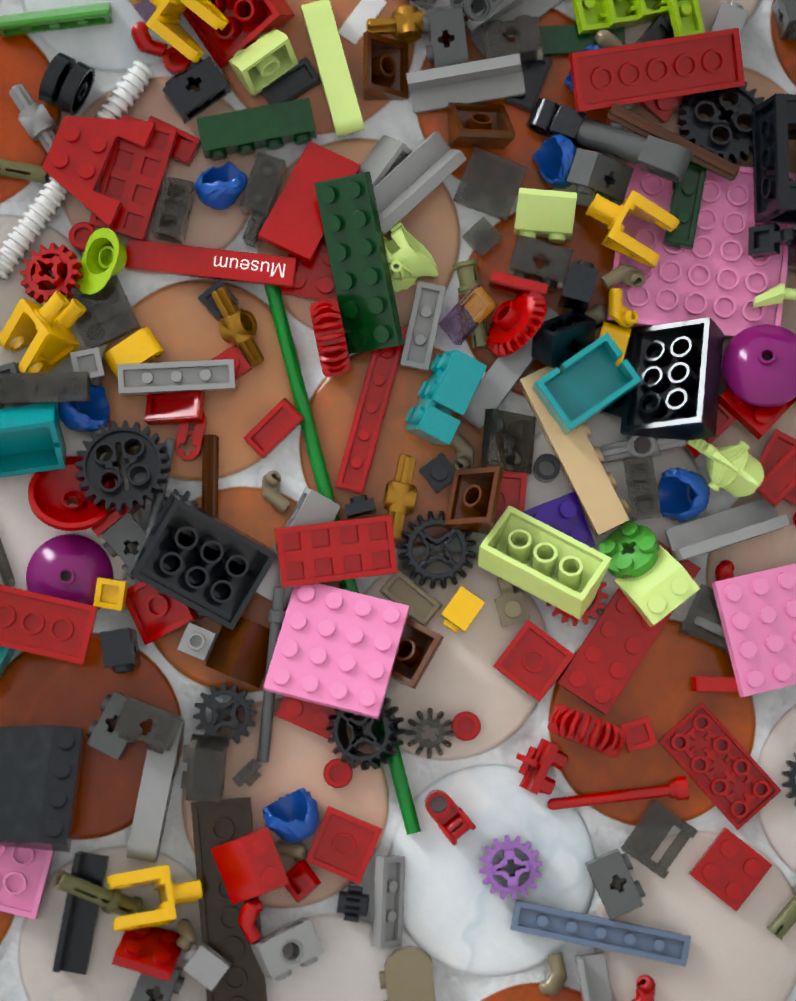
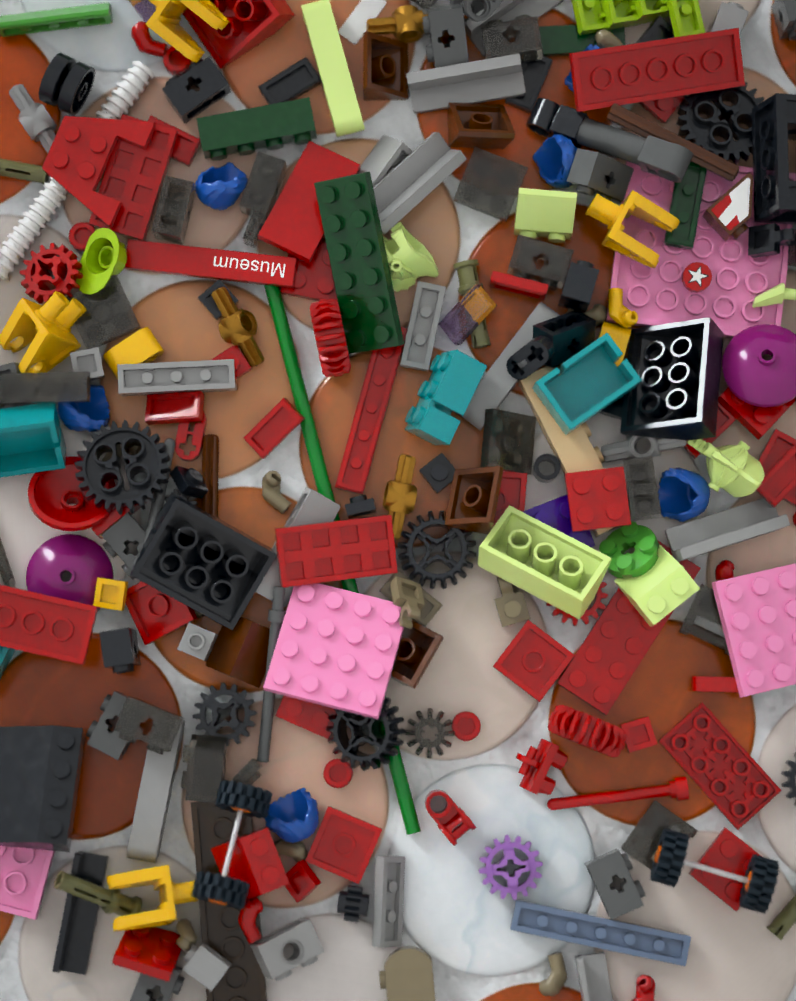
yellowish green slope [229,28,298,98] -> none
yellow brick [441,586,485,633] -> none
dark tan arm [450,430,475,470] -> none
clear smoke plate [462,216,503,258] -> none
red gear [486,291,547,357] -> none
dark tan arm [601,264,646,290] -> none
none -> black plate [170,466,208,499]
none -> black axle [191,780,272,909]
none -> dark tan plate [390,576,425,629]
none -> black beam [506,335,555,380]
none -> red plate [565,466,631,533]
none -> black axle [650,828,779,914]
none -> red tile [682,262,712,293]
none -> slope [702,172,753,242]

